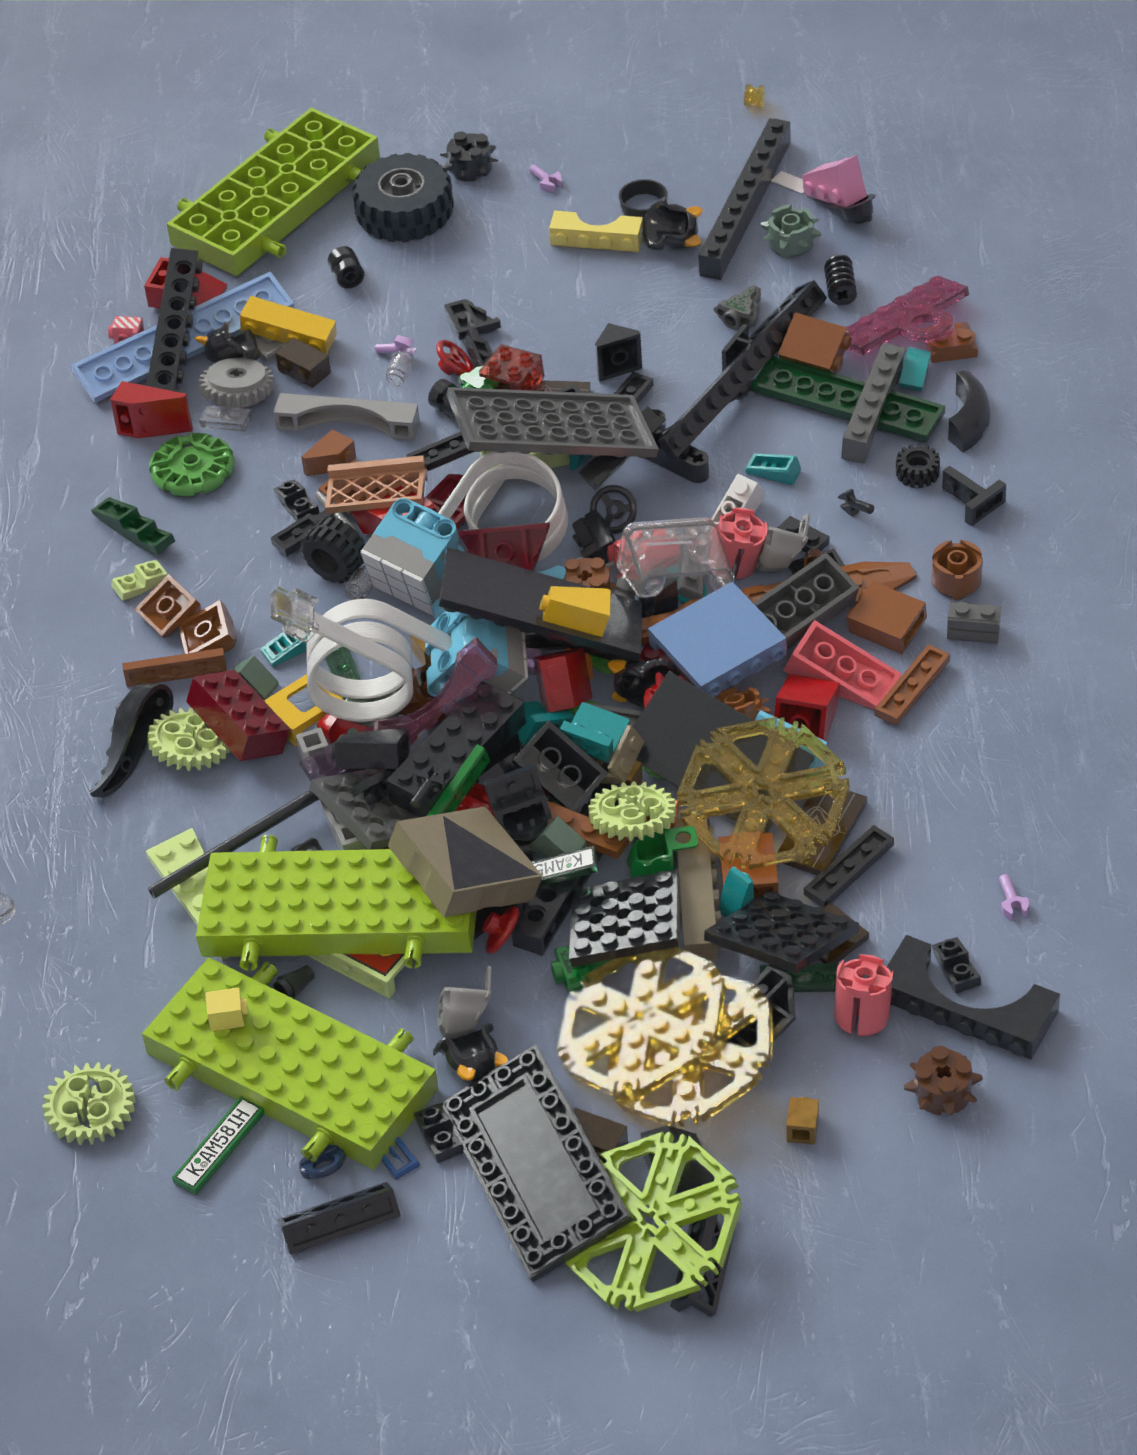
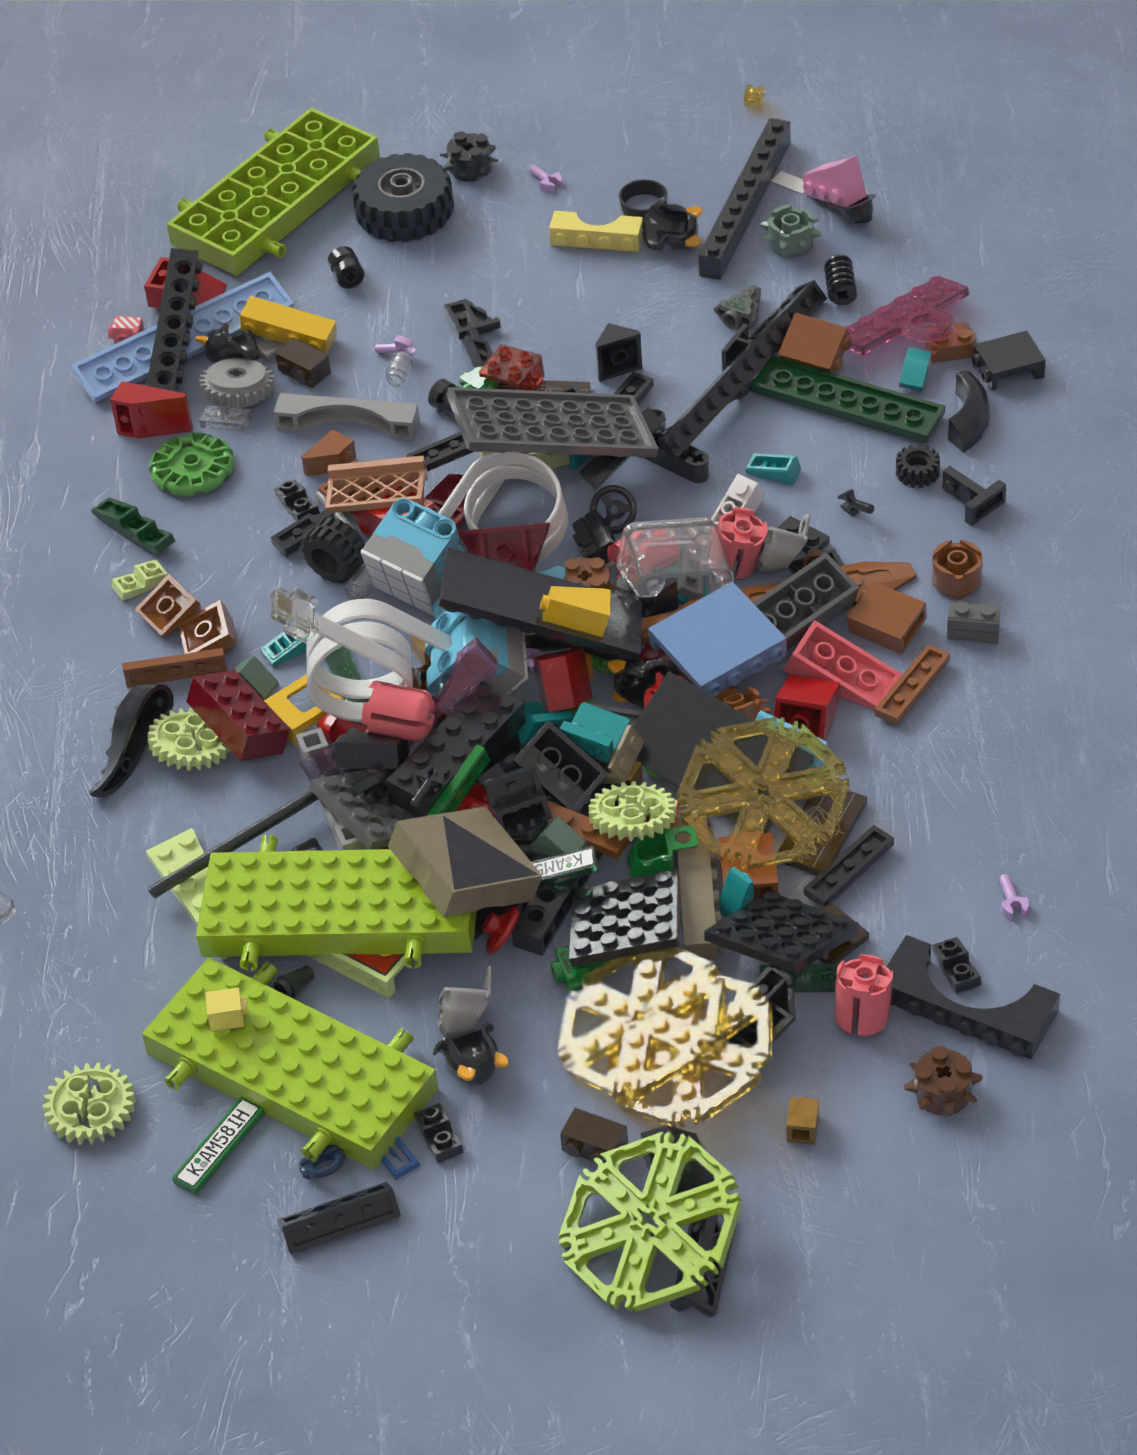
red piece [436,340,473,376] -> none
tile [440,1044,634,1282] -> none
dark grey arch [841,343,905,463] -> none
none -> coral cylinder [362,680,435,742]
none -> black panel [971,331,1046,391]

